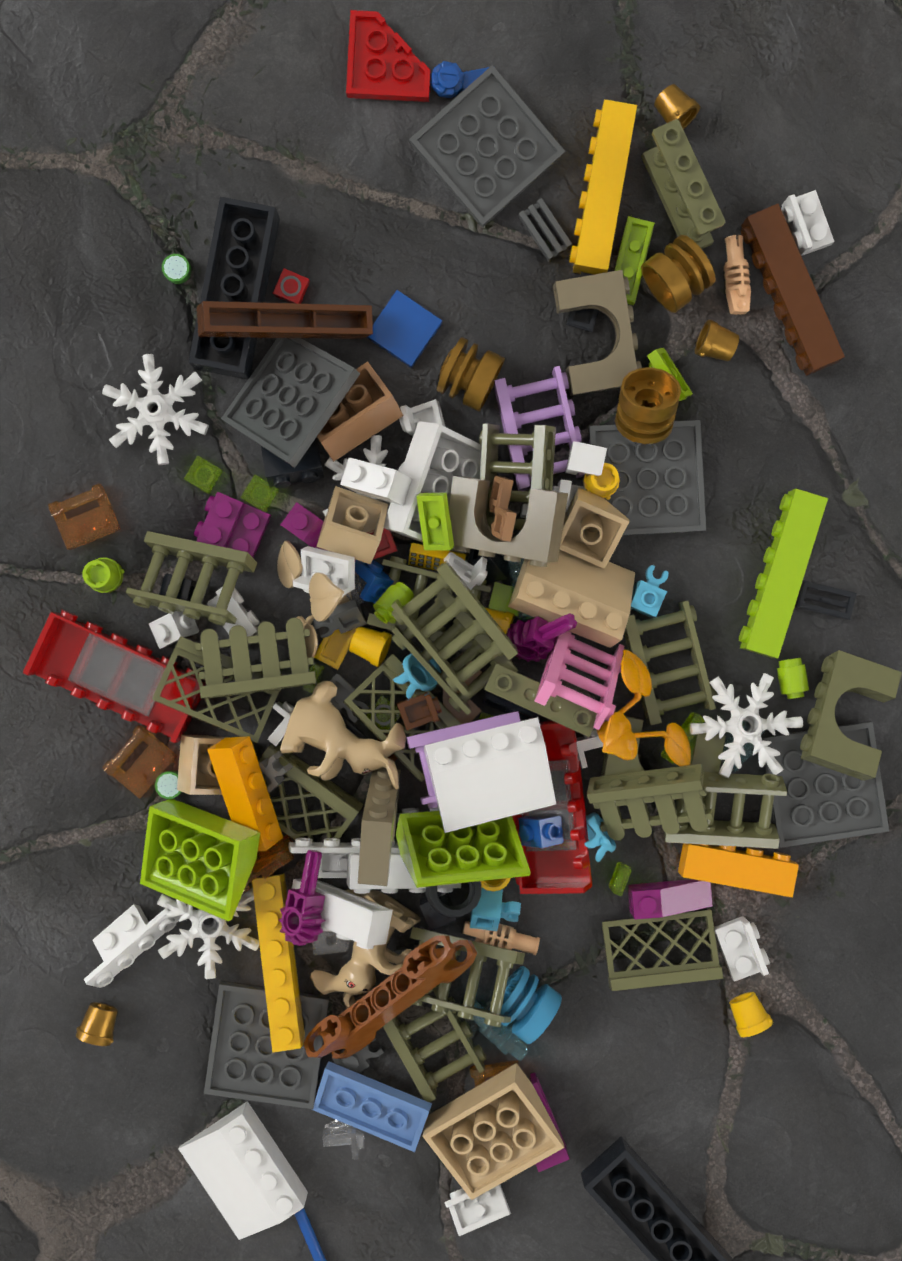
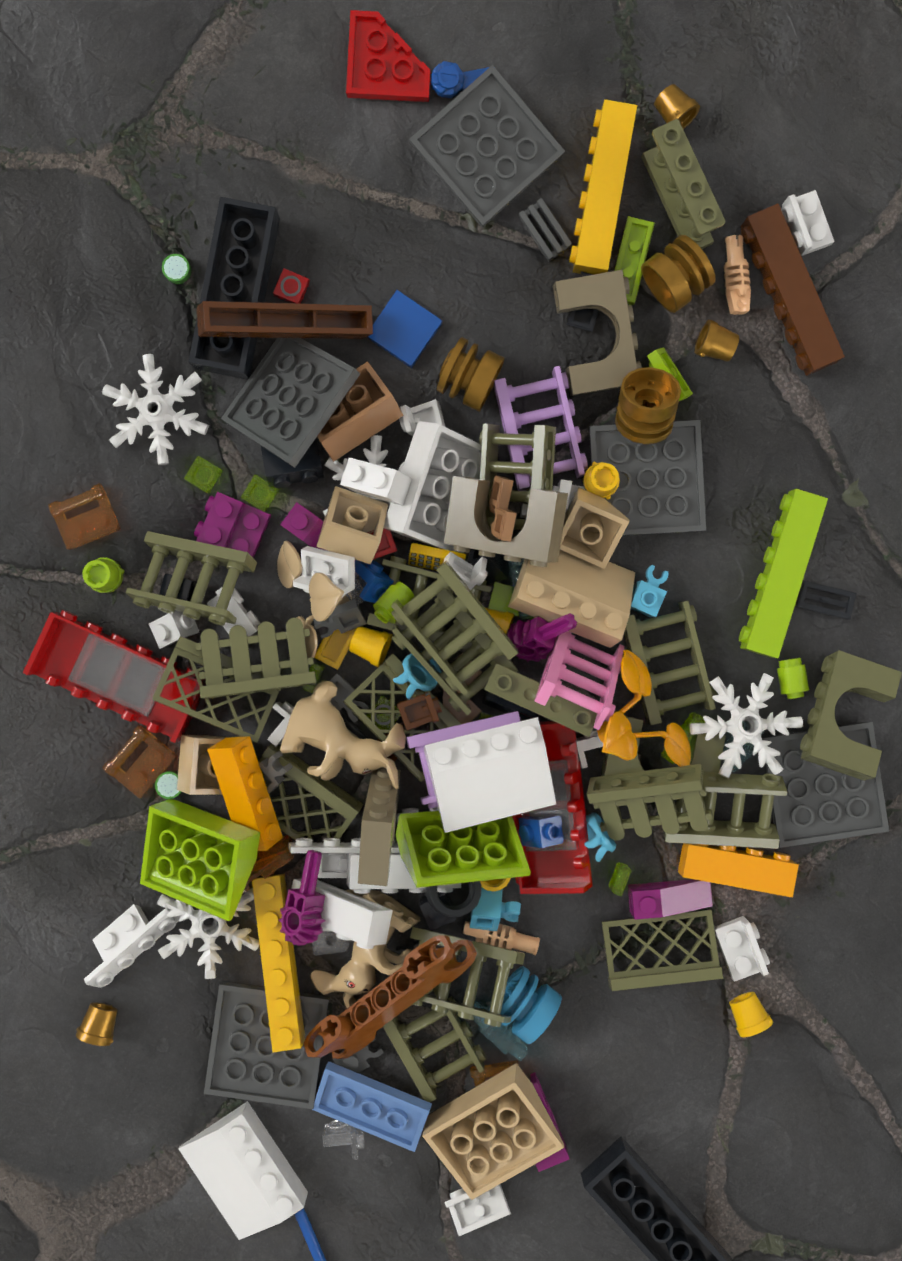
lime plate [416,493,454,550] -> none
white panel [565,441,607,476] -> none

